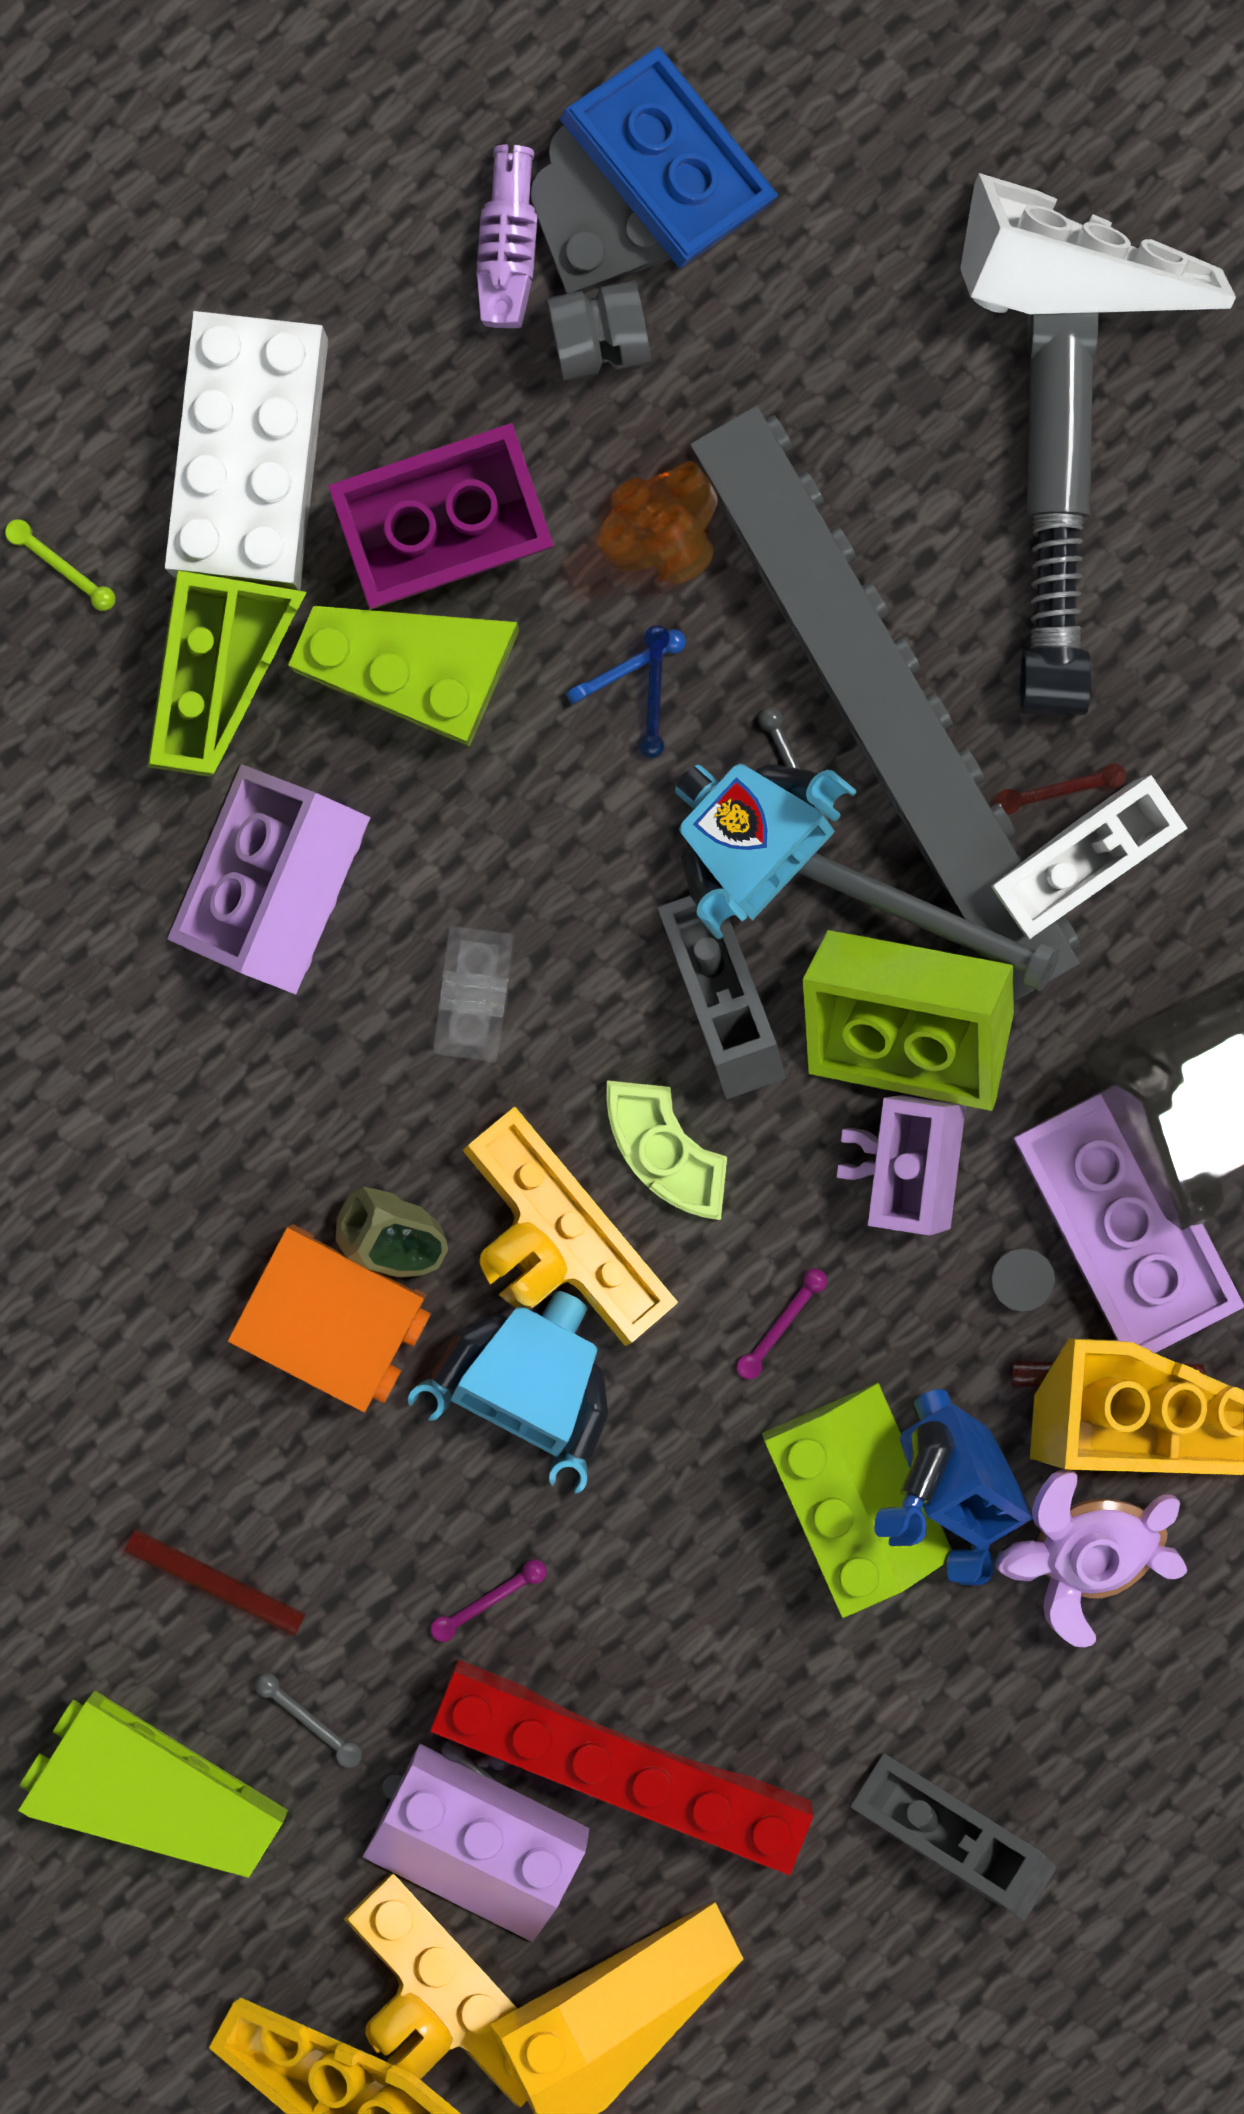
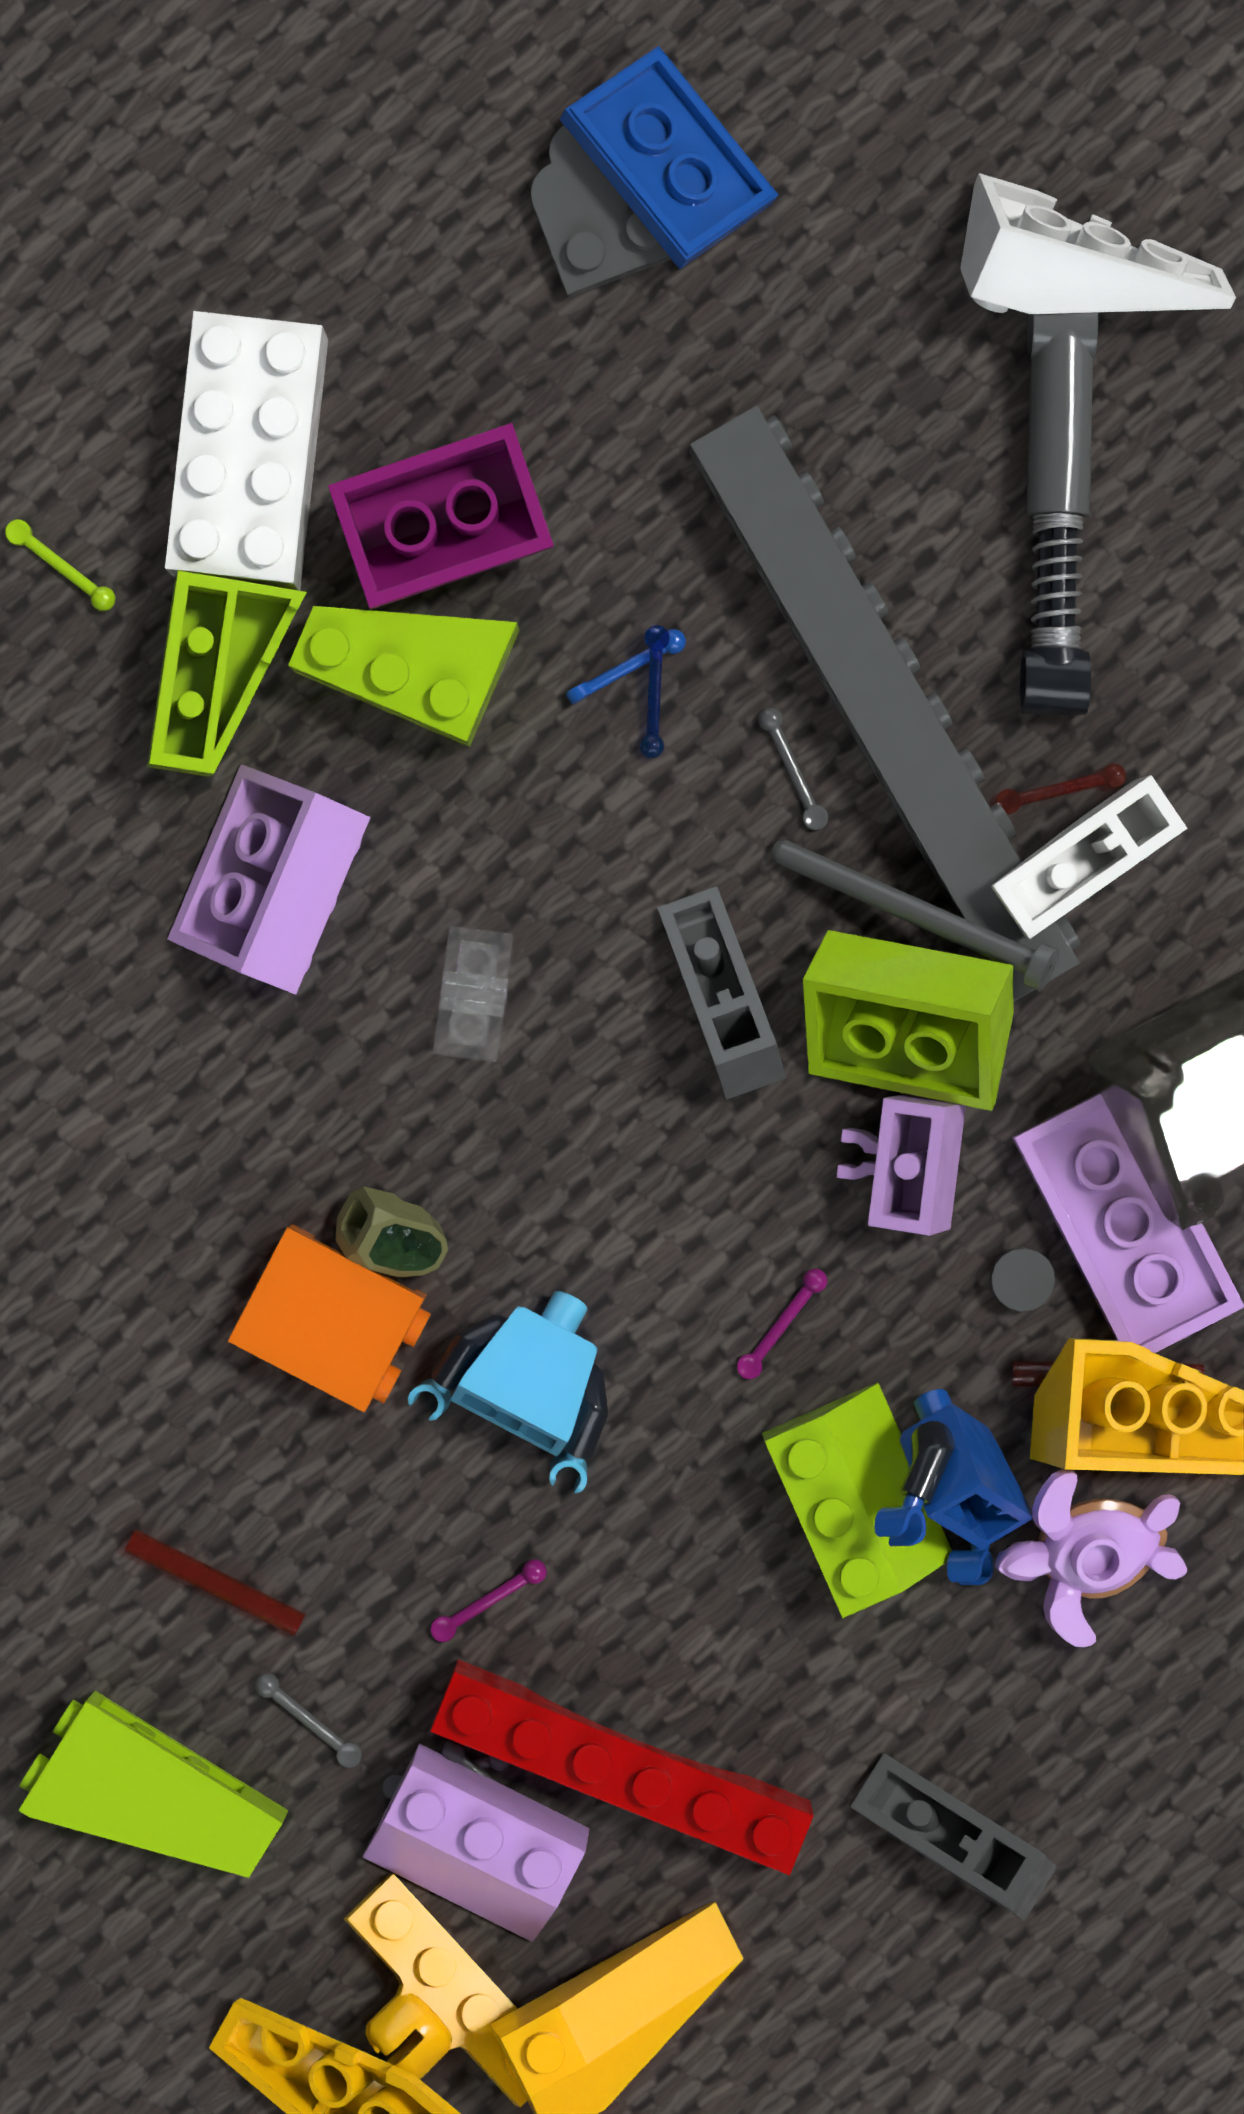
yellow plate [462,1107,678,1346] -> none
lavender hinge [476,145,537,328] -> none
dark grey wheel [547,280,651,381] -> none
clear orange plate [597,462,717,584] -> none
yellowish green tile [606,1080,727,1220] -> none
medium azure torso [675,764,856,939] -> none

